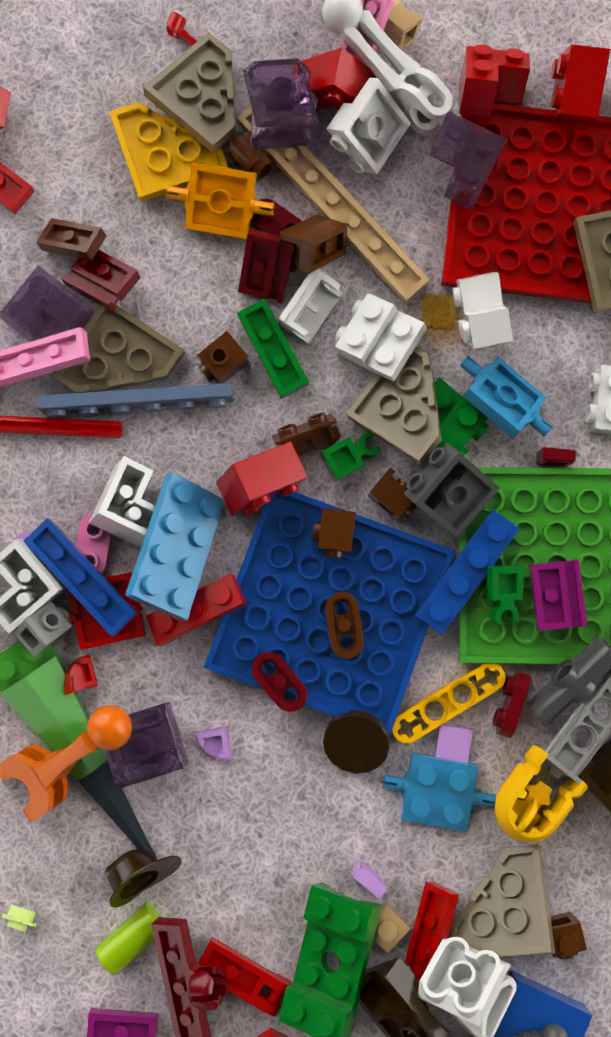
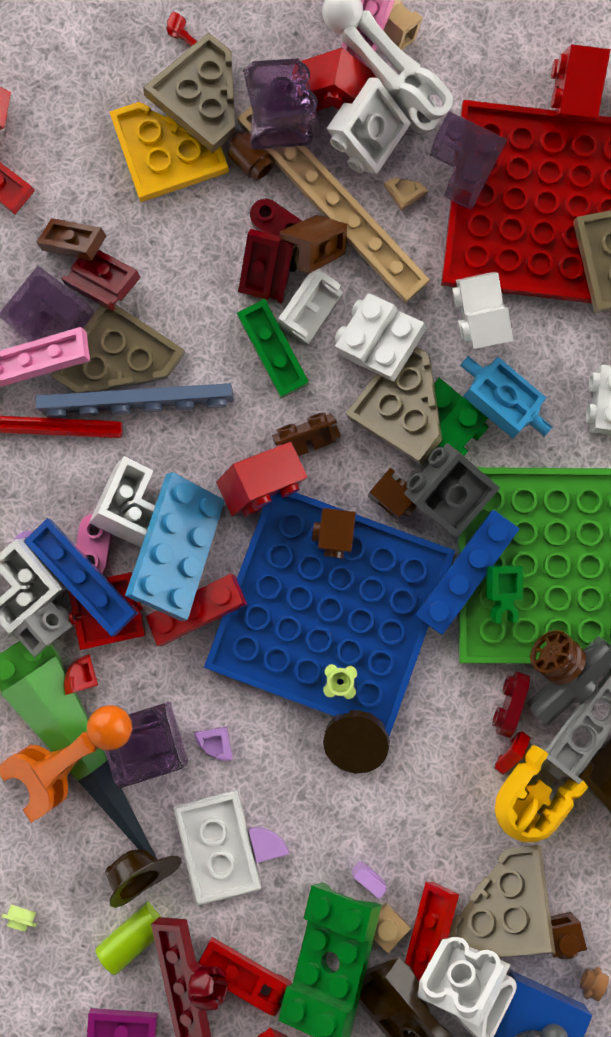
light orange plate [166,163,275,239] -> none
reddish brown brick [197,331,249,384] -> none
dark red plate [252,652,307,712] -> none
green plate [320,432,381,482] -> none
reddish brown plate [325,592,364,659] -> none
dark azure plate [383,752,496,832] -> none
yellow beam [392,663,505,743] -> none
clear yellow plate [421,294,455,331] -> none
lavender tile [434,724,473,763] -> none
red brick [459,45,530,118] -> none
magenta plate [528,560,587,631] -> none
dark red tile [536,447,576,467] -> none
none -> white tile [173,789,261,906]
none -> lavender tile [249,827,289,863]
none -> yellowish green plate [323,664,357,699]
none -> tan tile [384,178,428,211]
none -> red tile [494,731,531,775]
none -> reddish brown wheel [530,630,586,685]
none -> medium nougat plate [579,966,609,1001]

